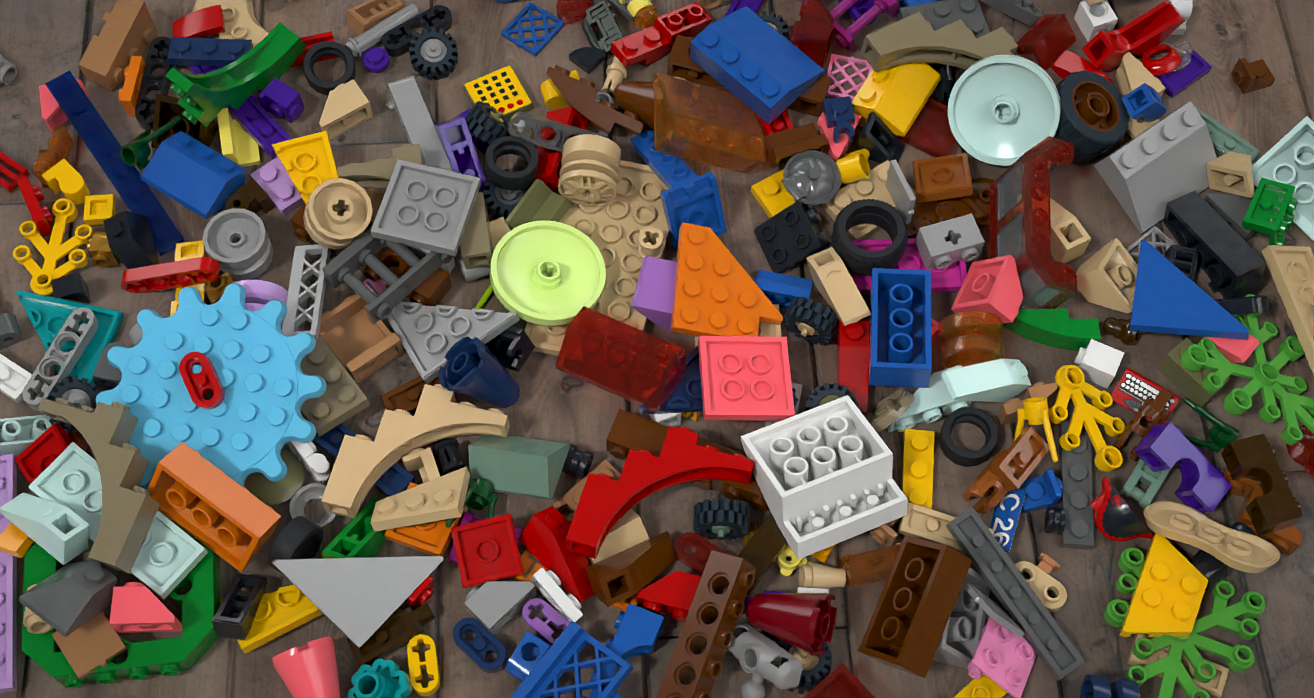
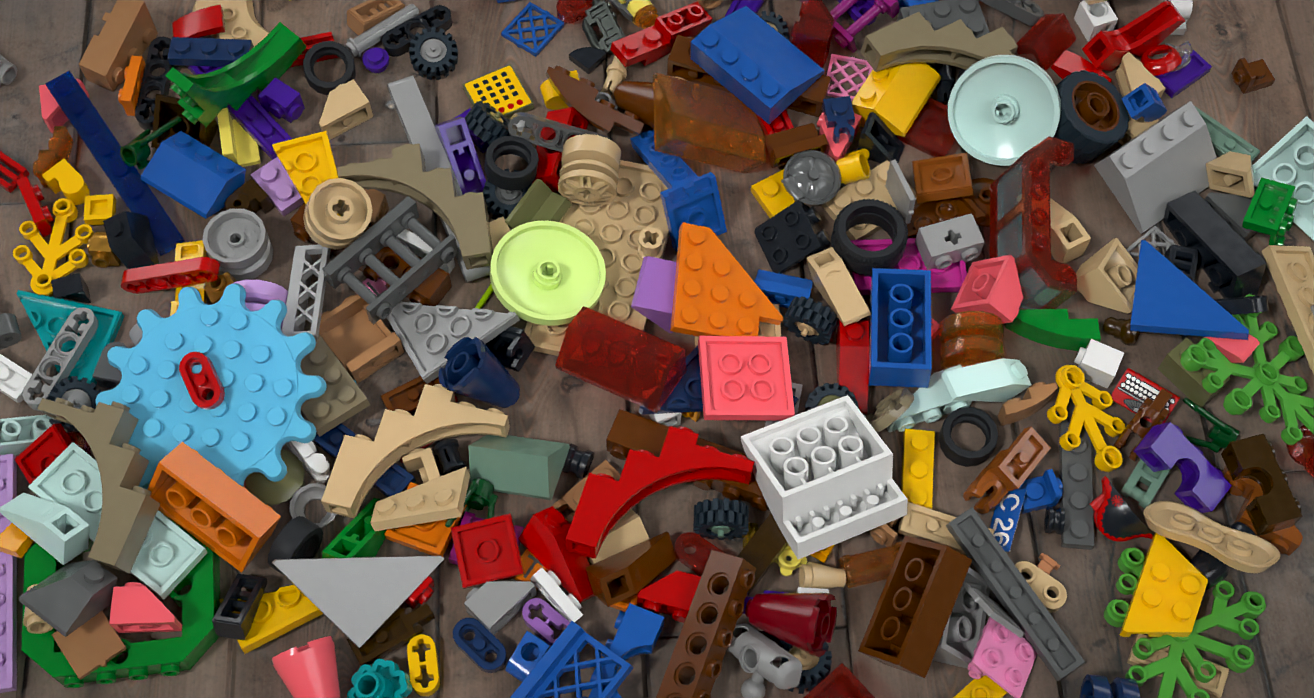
light grey plate [371,159,481,256] -> none
yellow plant [1014,397,1058,462] -> none

